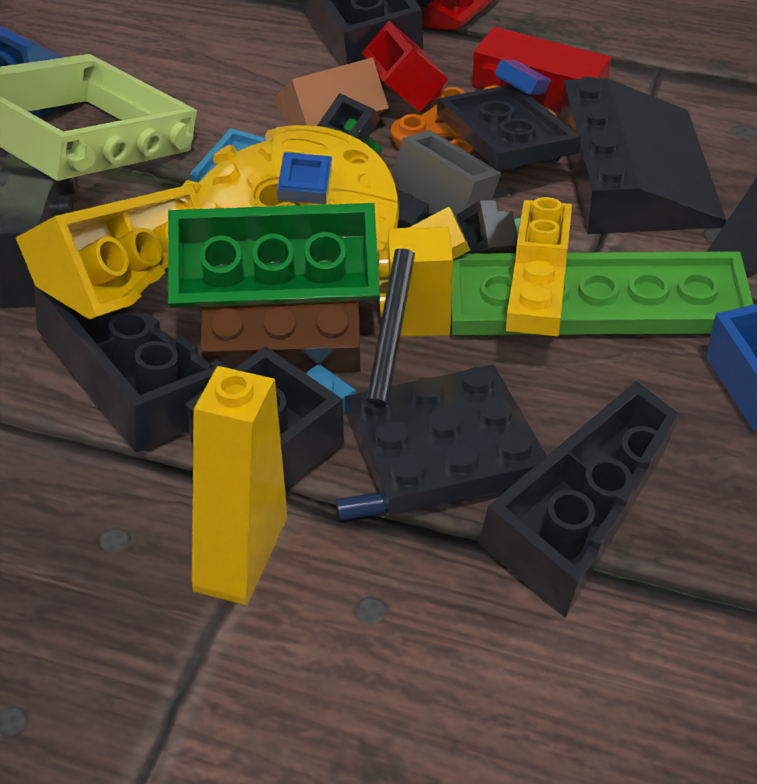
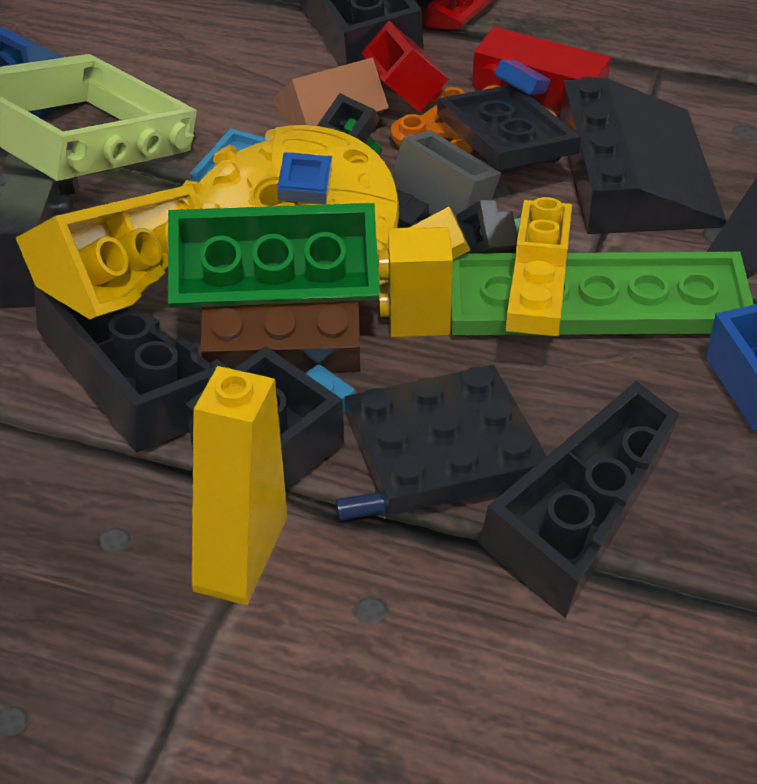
black bar [366,249,415,406] -> none

